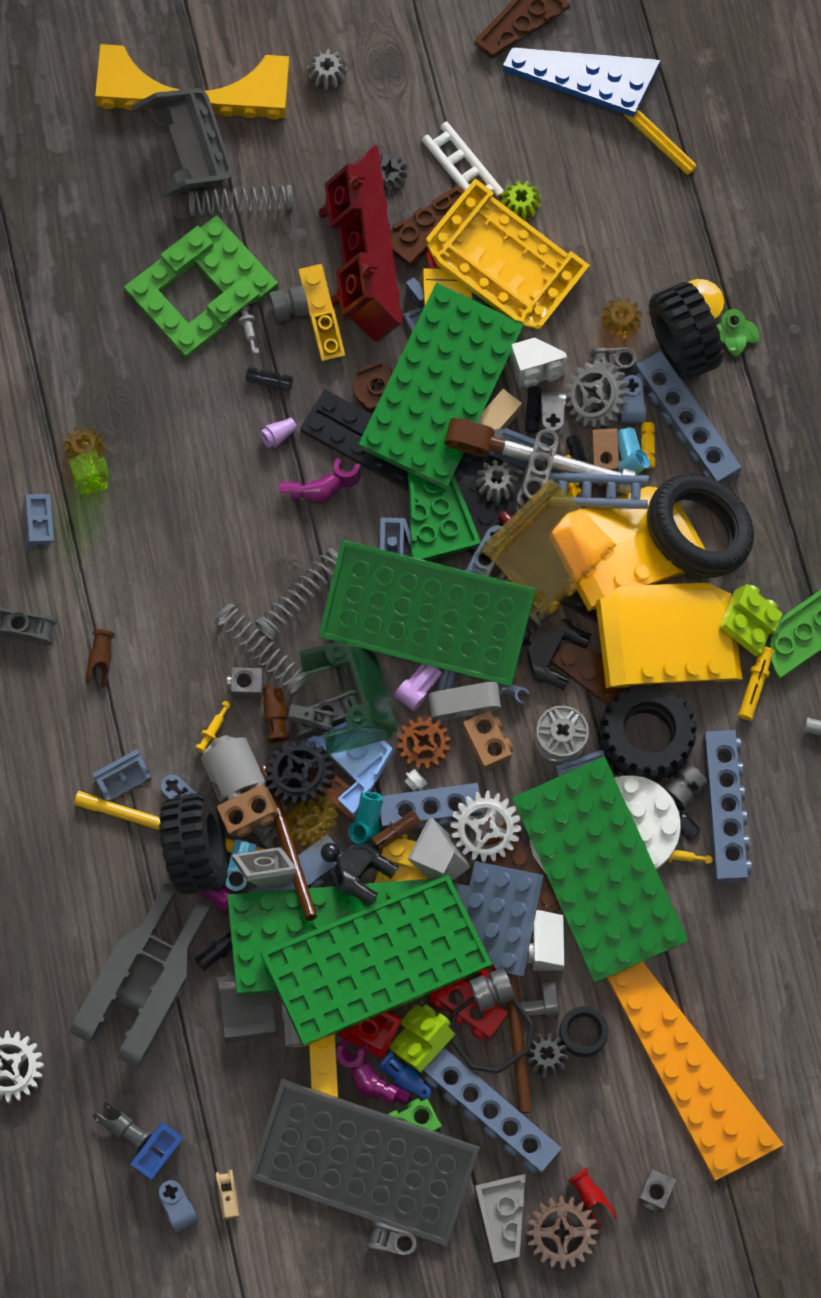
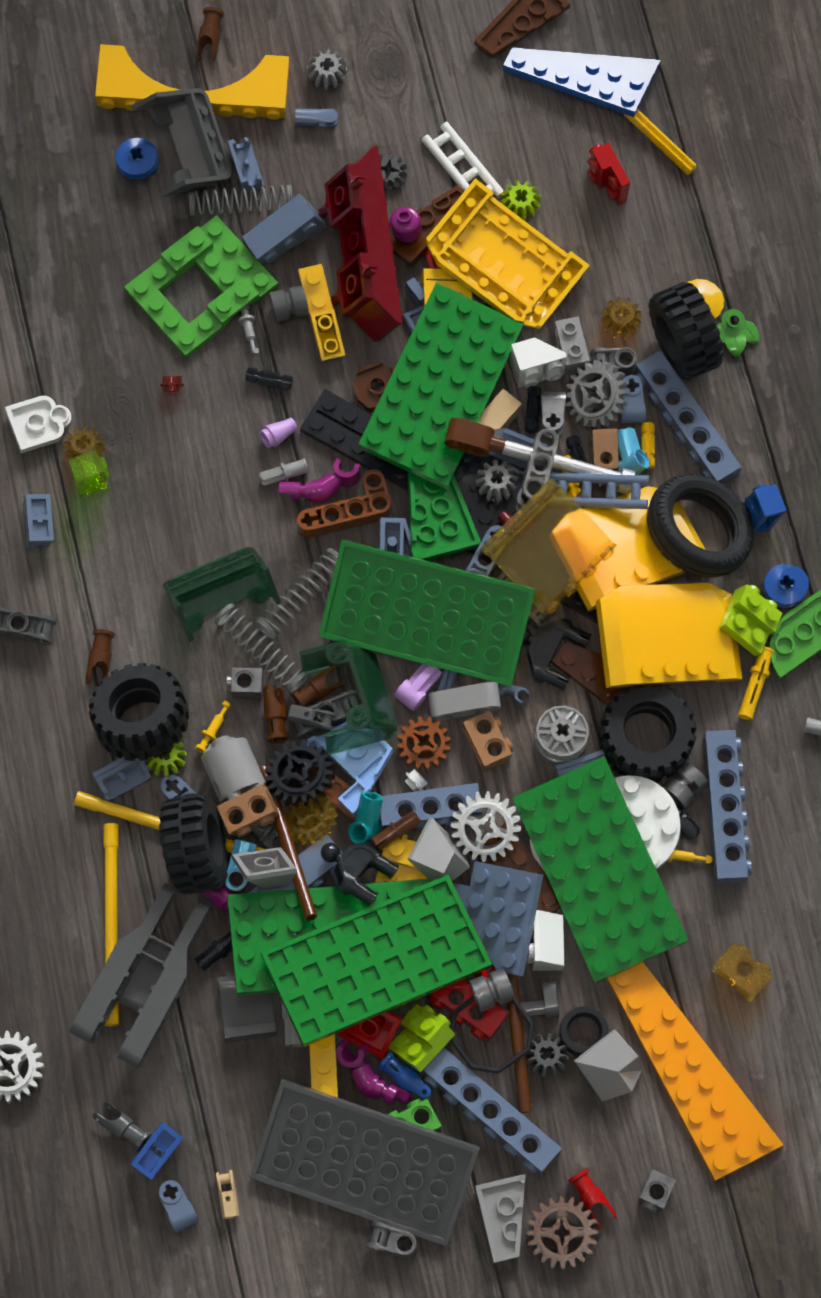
none -> white plate [5,396,71,453]
none -> black tyre [89,663,189,761]
none -> yellow piece [103,823,119,1027]
none -> blue piece [116,138,159,180]
none -> lime gear [146,742,187,777]
none -> clear red plate [160,376,184,392]
none -> clear green windscreen [163,547,281,642]
none -> reddish brown piece [196,7,224,61]
none -> sand blue hinge [228,137,265,193]
none -> sand blue wedge [242,194,328,264]
none -> light grey axle [259,458,309,486]
none -> reddish brown piece [291,664,348,707]
none -> sand blue bar [295,109,338,128]
none -> dark orange beam [297,469,391,538]
none -> magenta head [390,207,422,243]
none -> light grey brick [553,316,590,376]
none -> light grey slope [574,1029,642,1101]
none -> red plate [587,143,630,206]
none -> clear yellow brick [712,942,773,1003]
none -> blue brick [743,484,787,534]
none -> blue piece [763,564,809,608]

